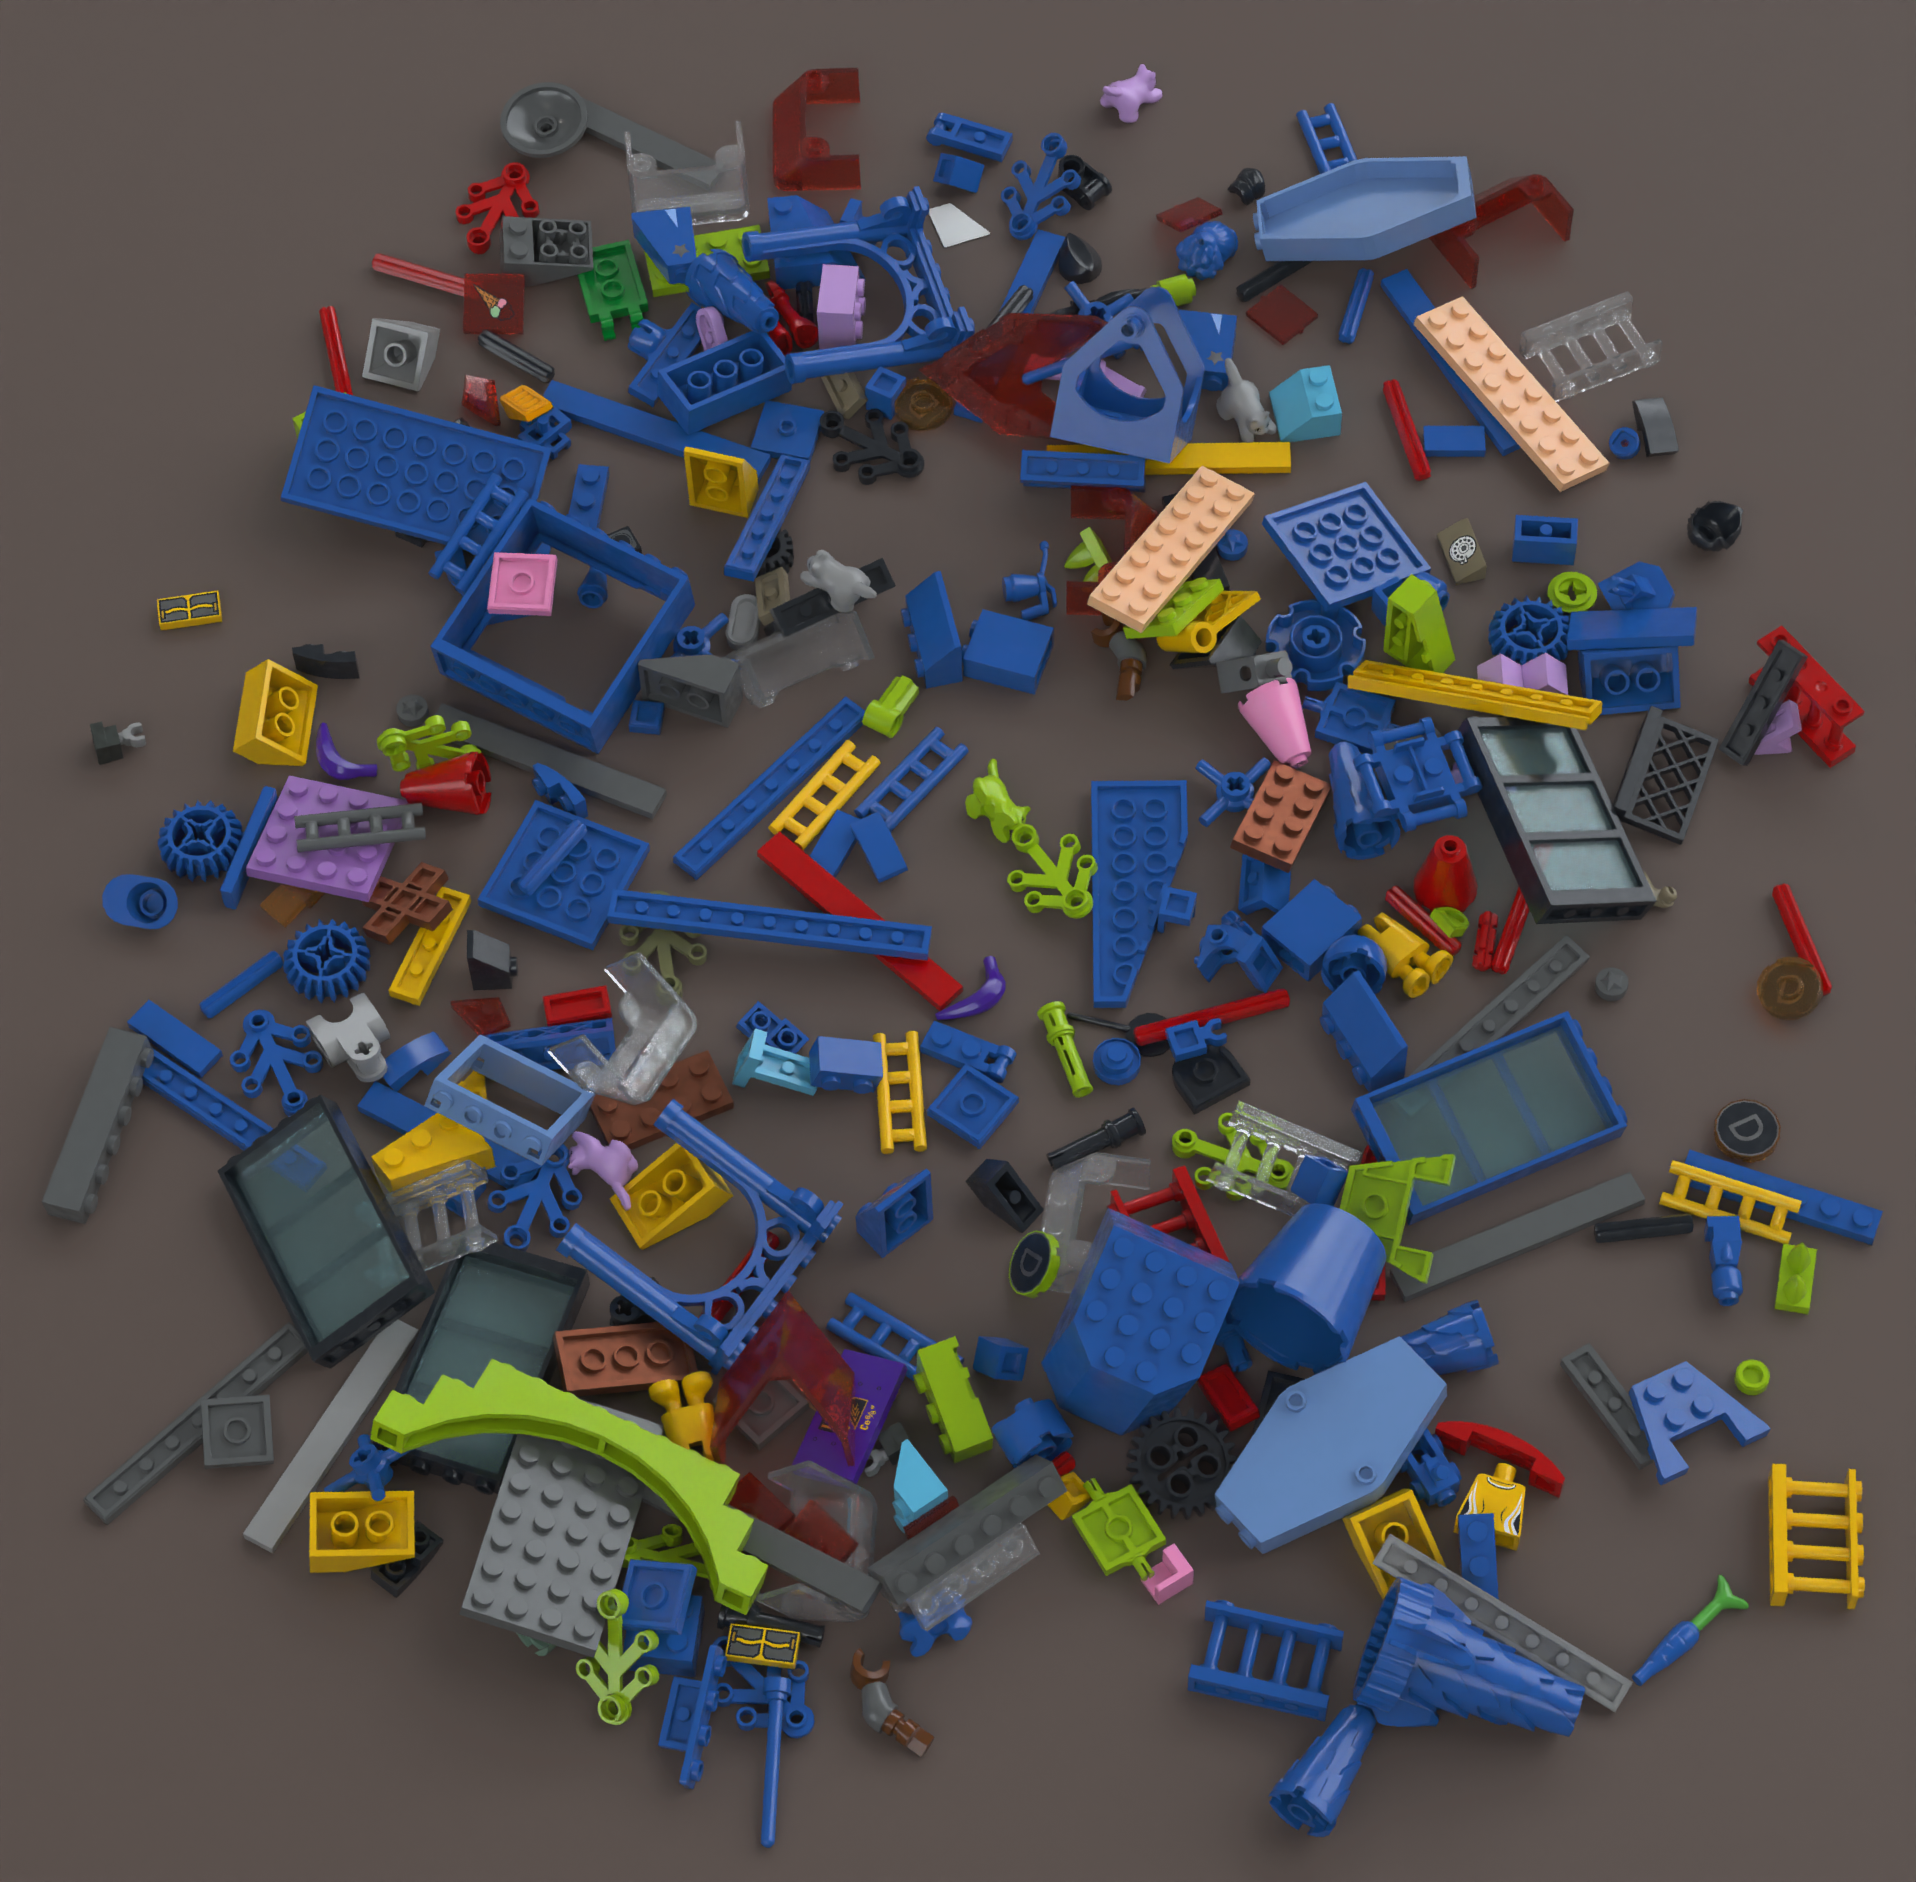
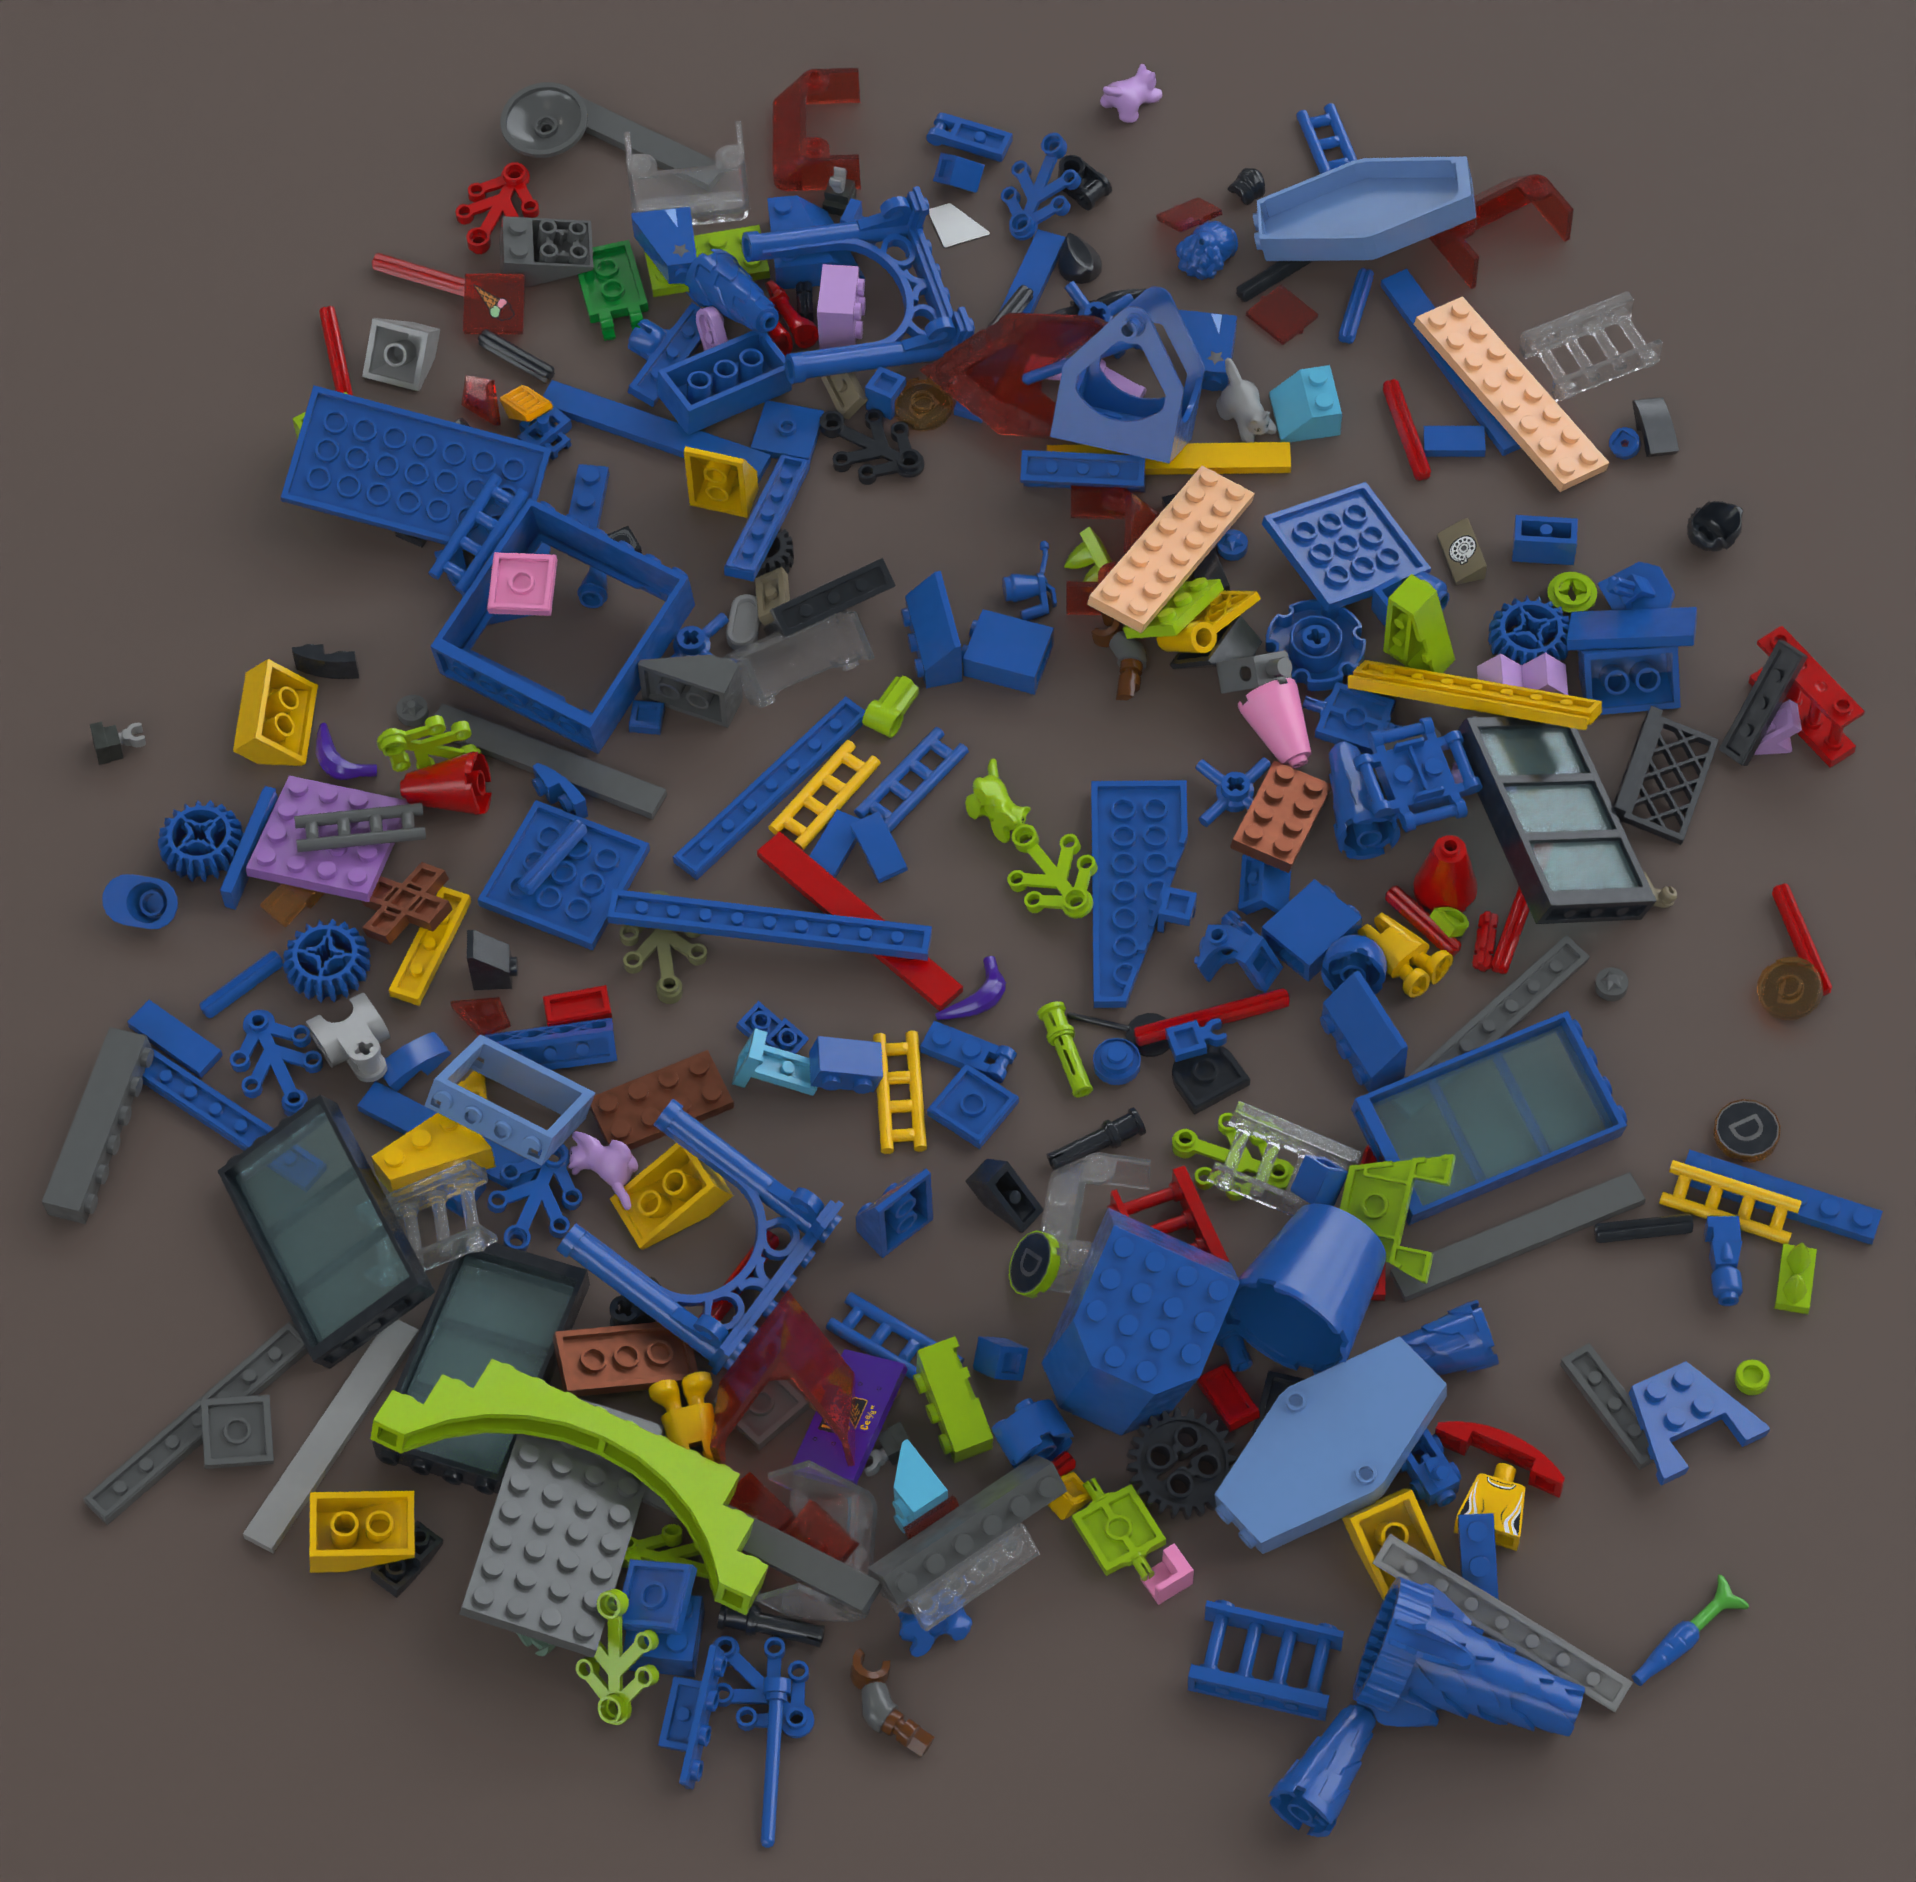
tile [157,591,222,631] -> none
blue bar [324,1434,414,1501] -> none
clear windscreen [548,952,697,1105] -> none
tile [725,1623,801,1669] -> none
light grey animal [800,549,877,613] -> none
lime brick [1150,274,1196,307] -> none
yellow fence [1768,1463,1865,1609] -> none
none -> pearl dark grey piece [822,166,857,216]

